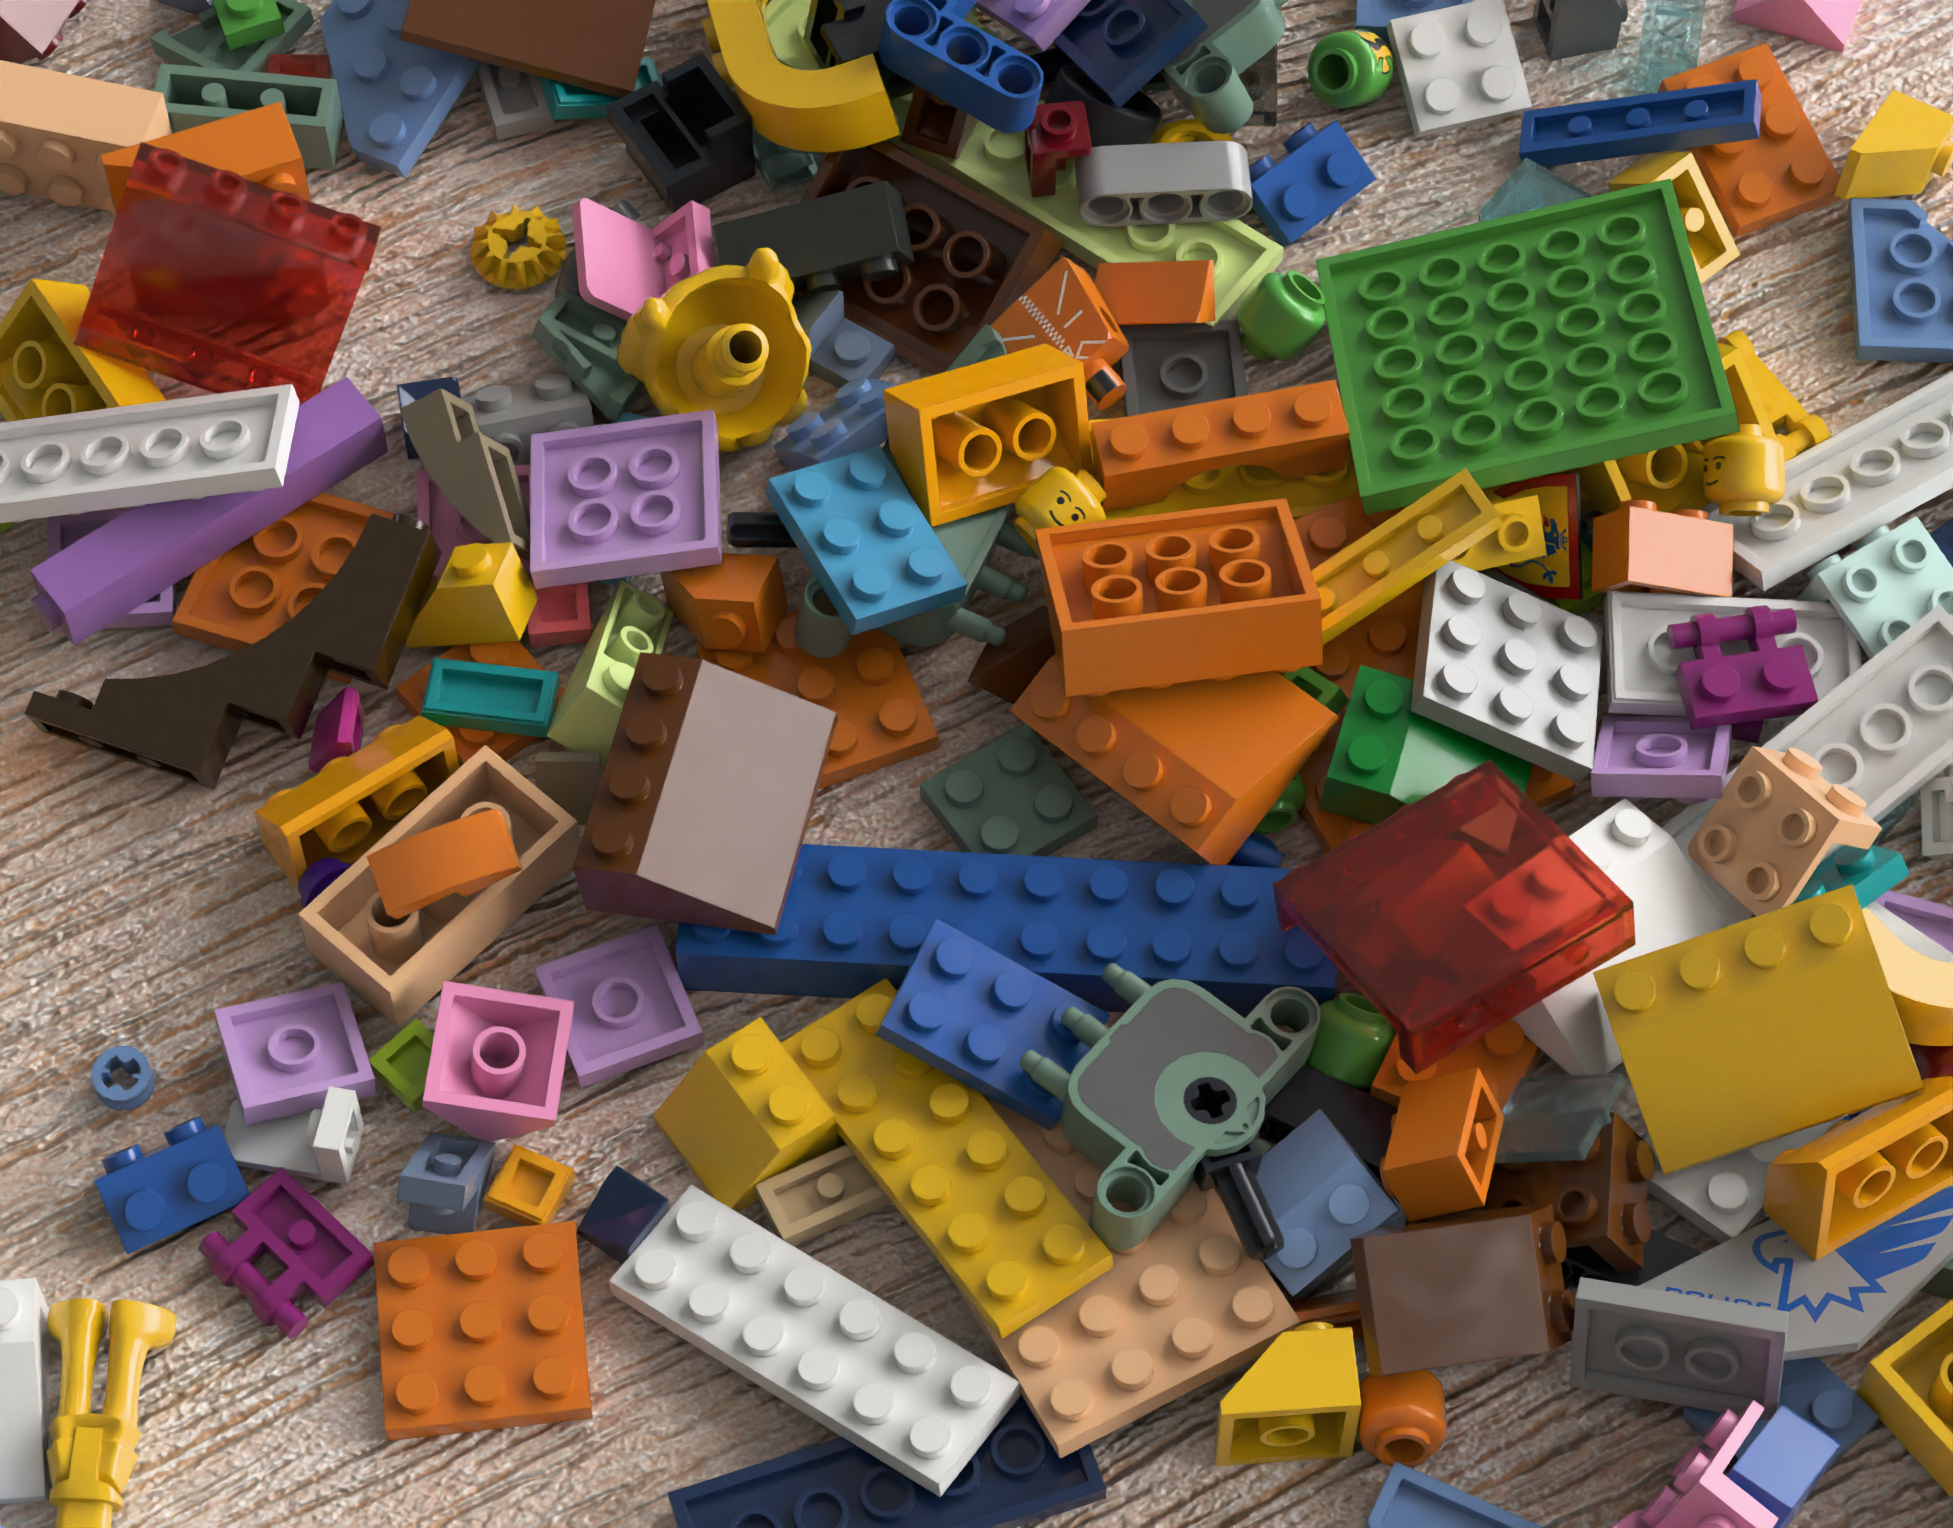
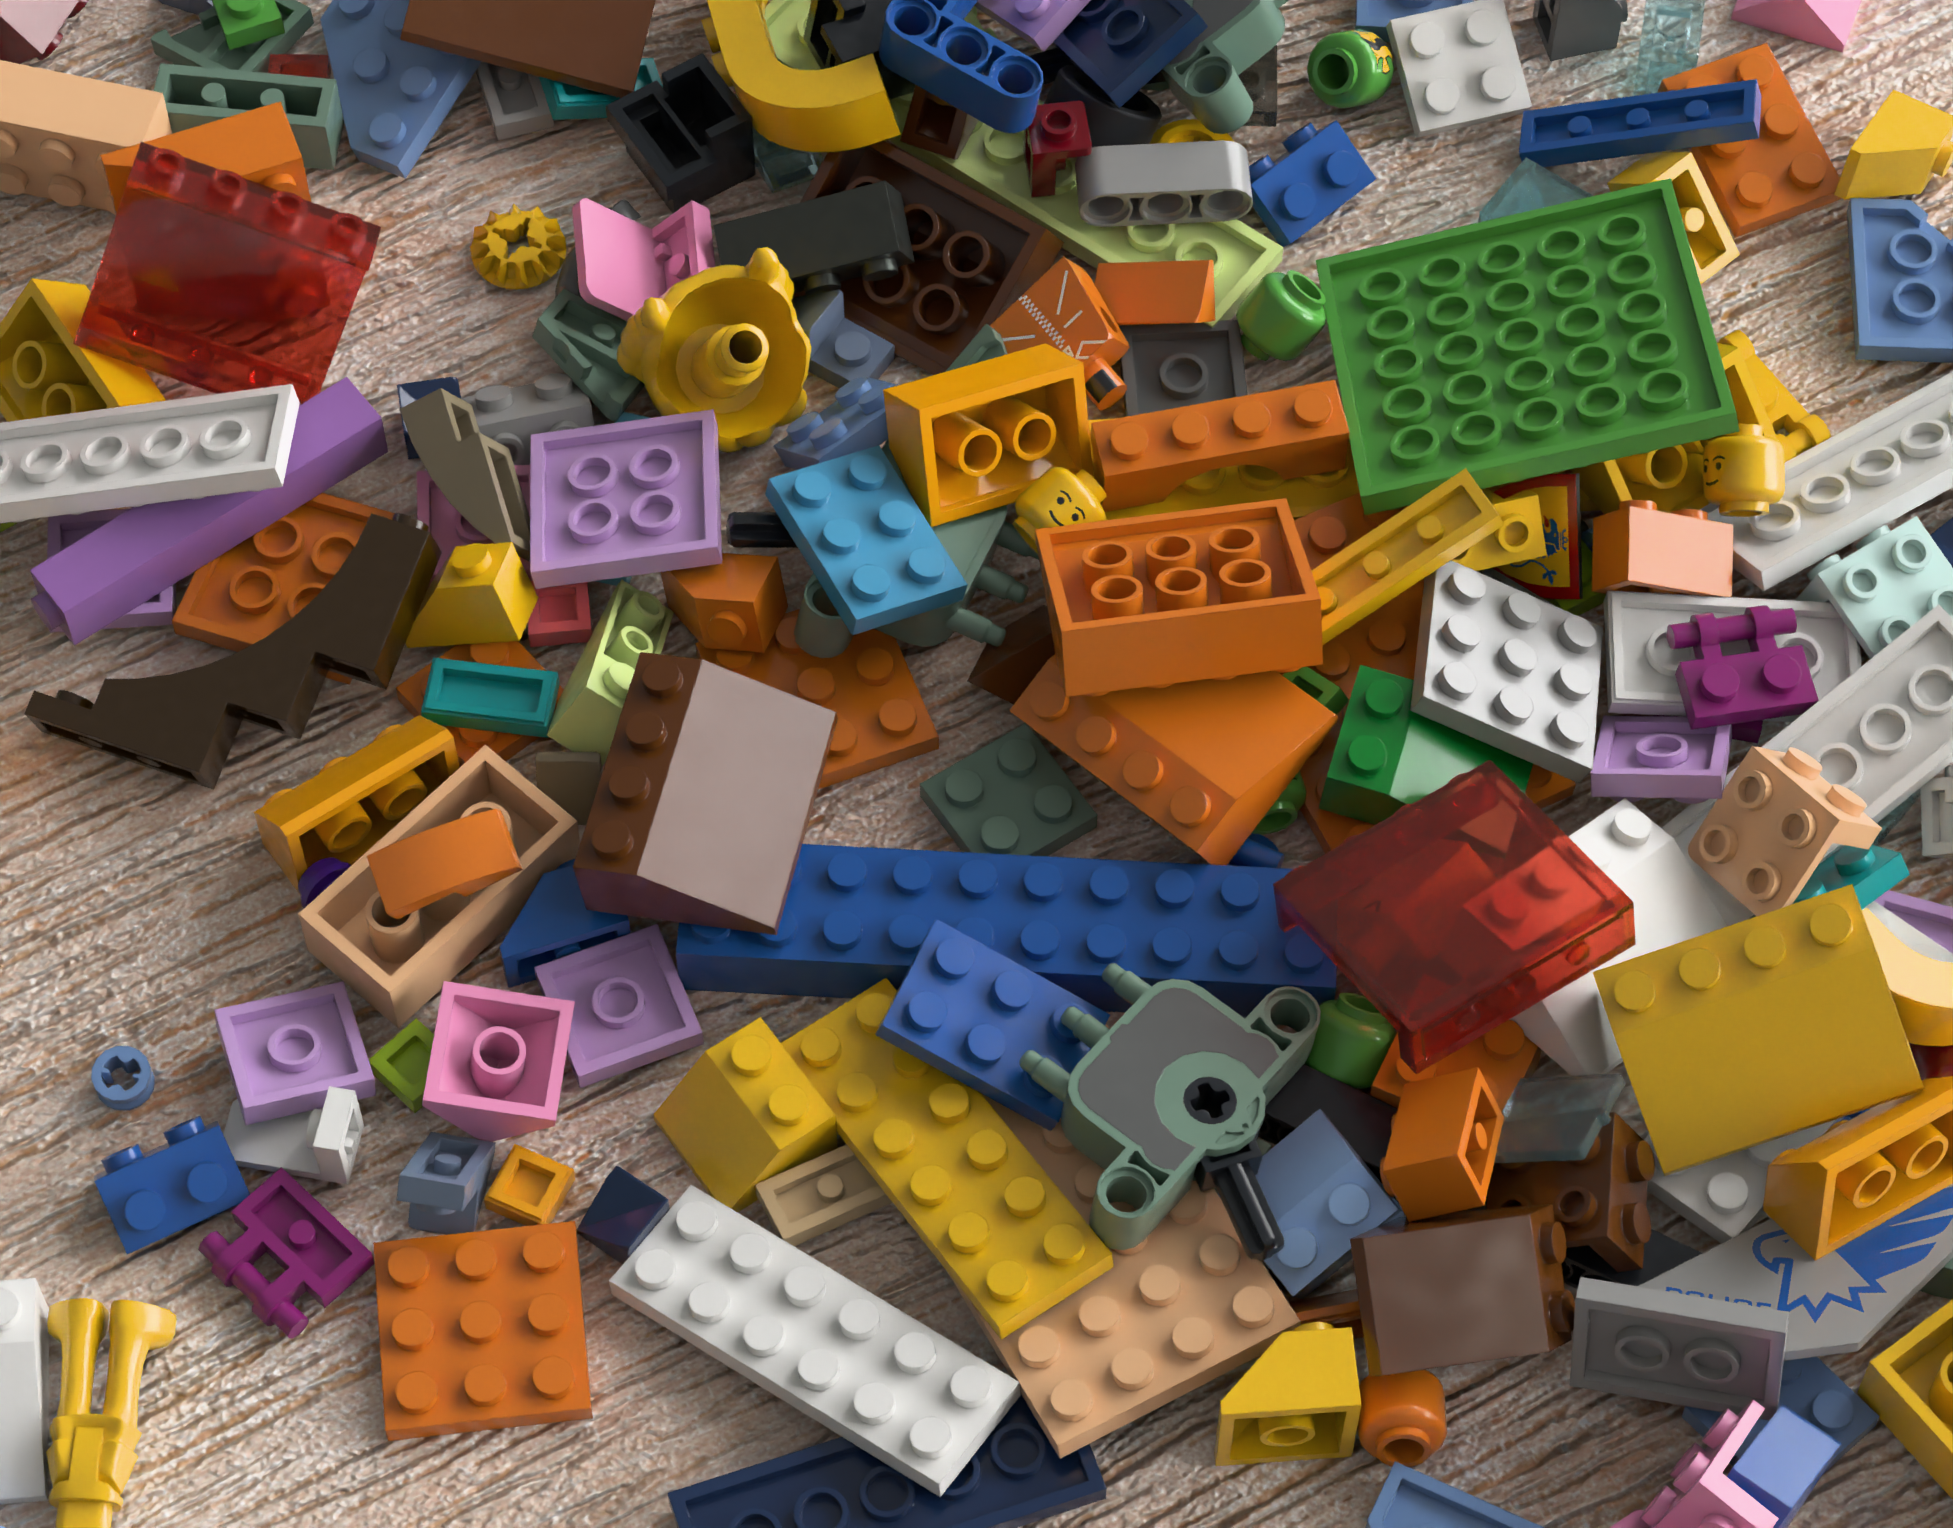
dark pink slope [308,687,365,772] -> none
none -> blue slope [499,859,630,988]

